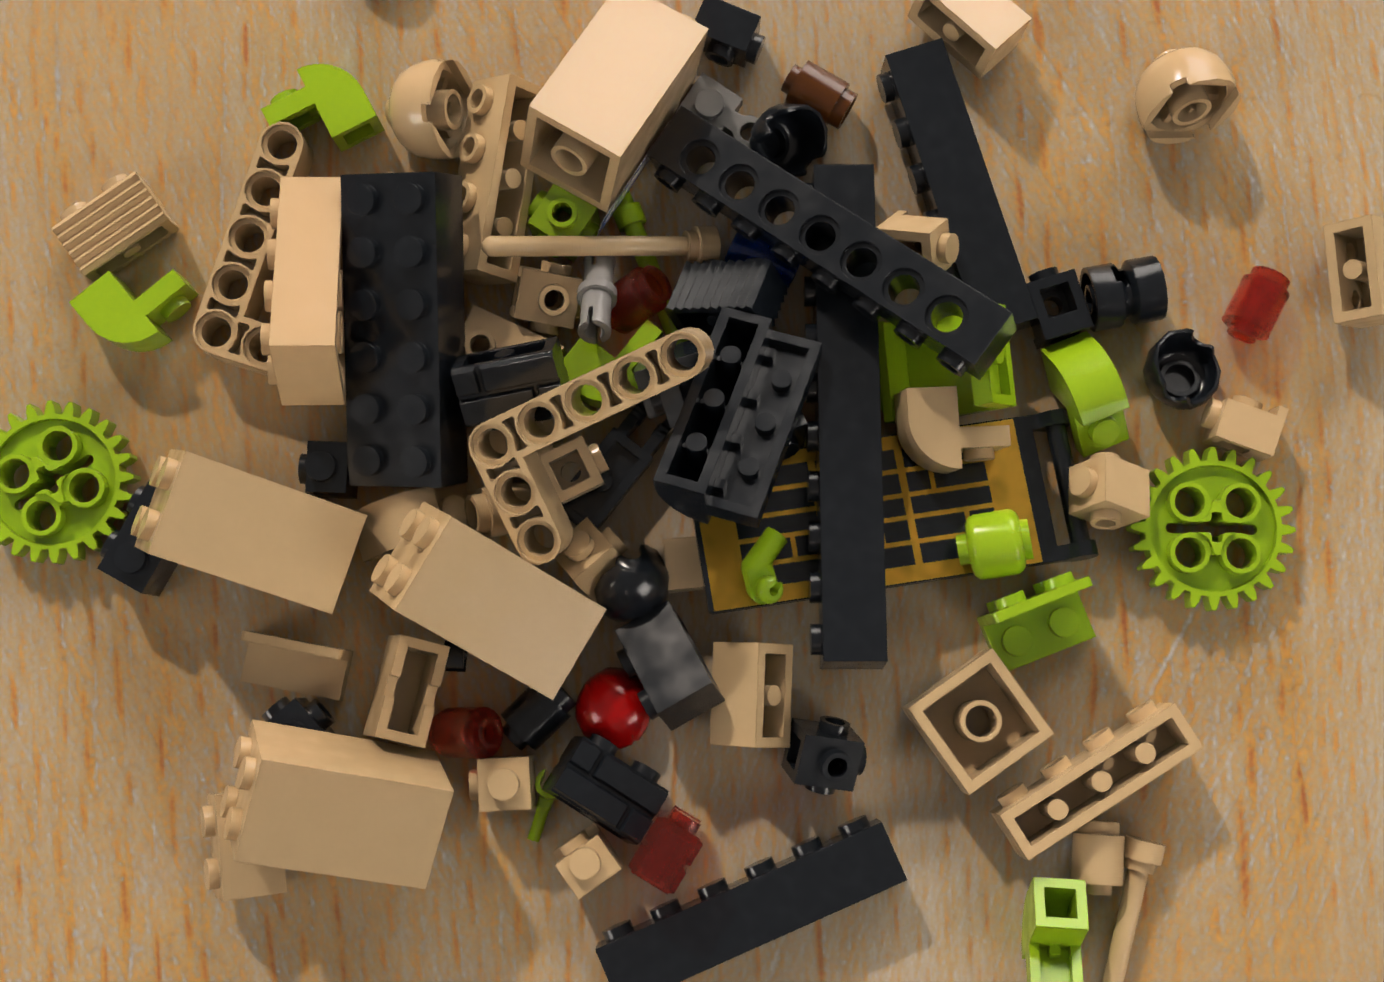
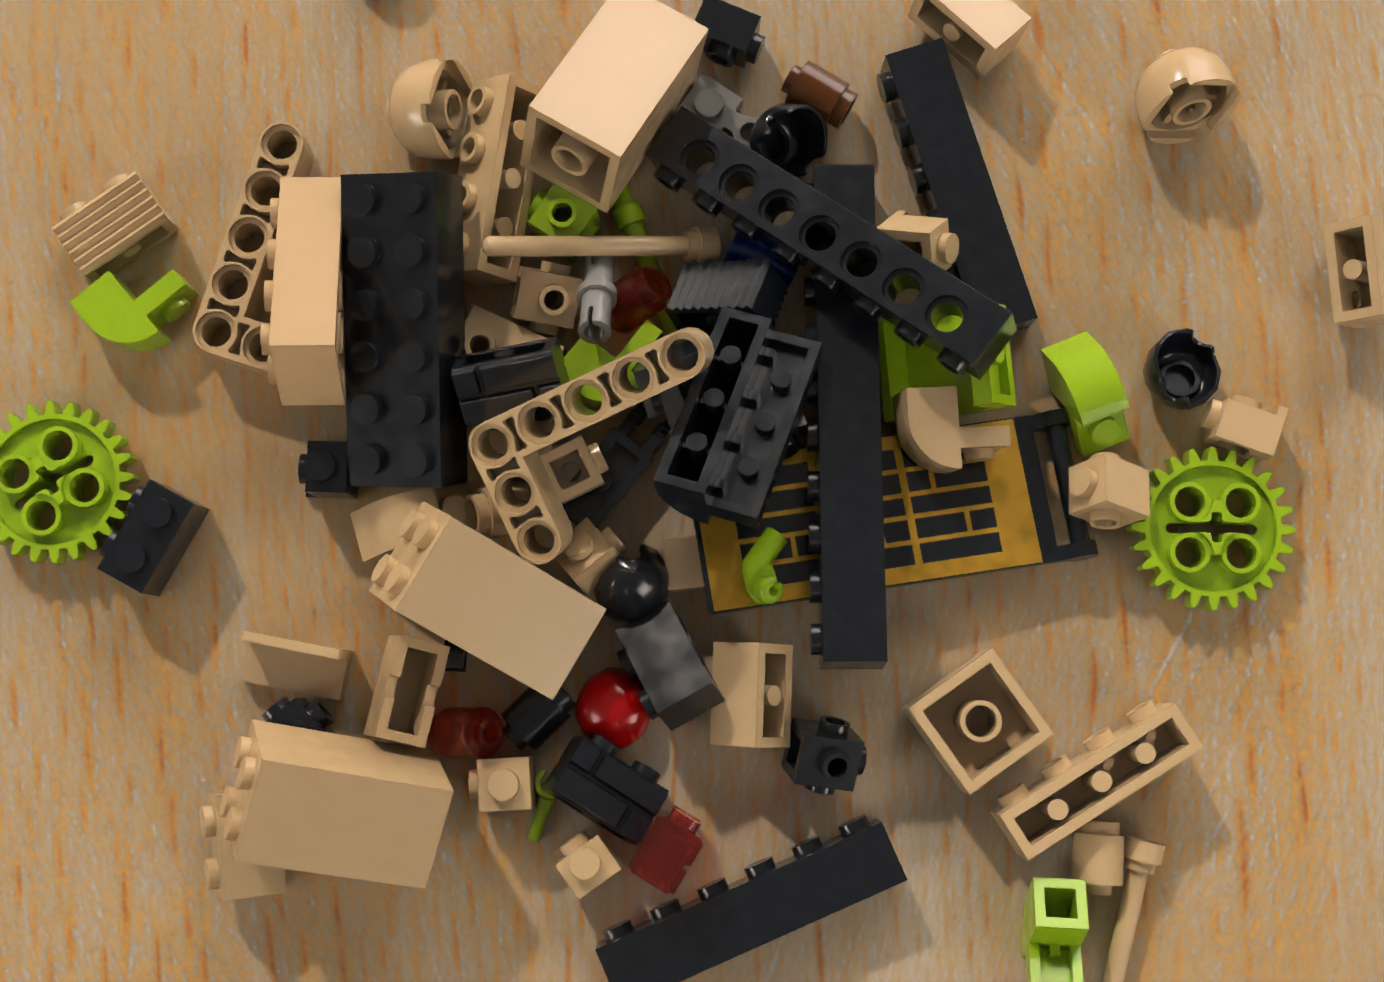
tan brick [131,449,367,614] -> none
lime brick [261,64,385,152] -> none
sticker [597,120,671,236] -> none
lime head [956,509,1034,580] -> none
lime bracket [977,571,1096,671] -> none
black brick [1027,267,1094,349] -> none
black wheel [1080,255,1168,332] -> none
clear red brick [1222,266,1290,344] -> none

